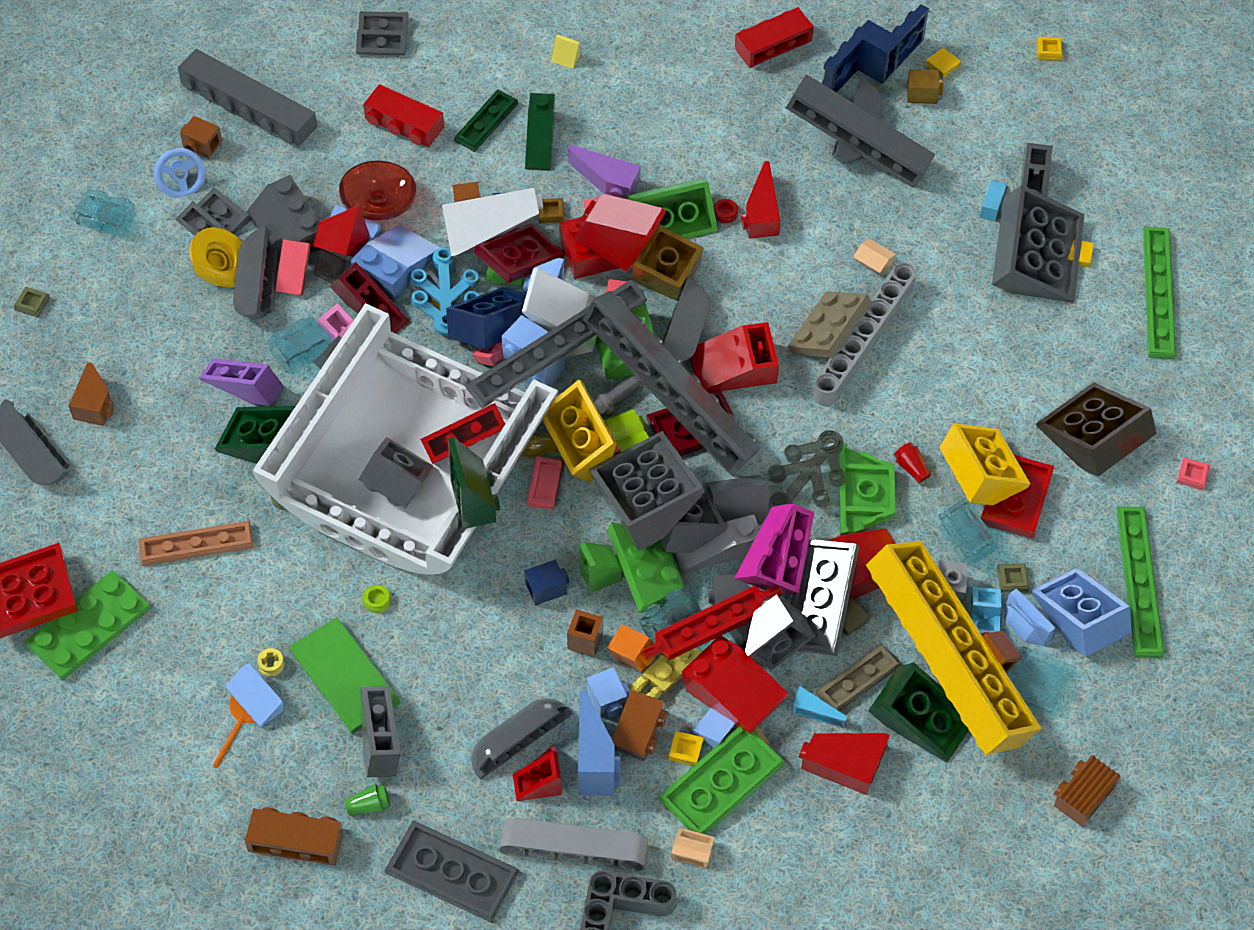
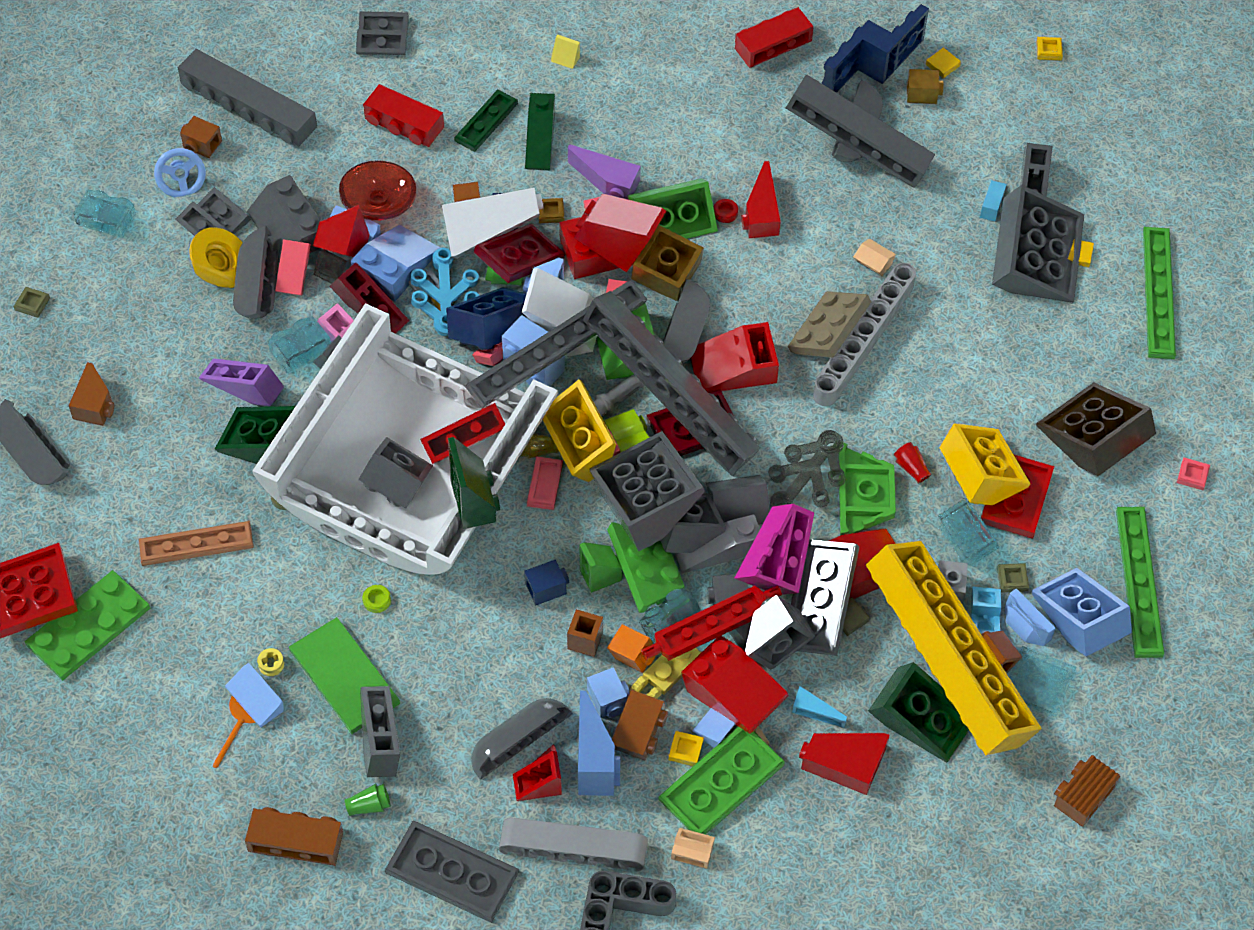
dark tan tile [816,644,901,711] -> none

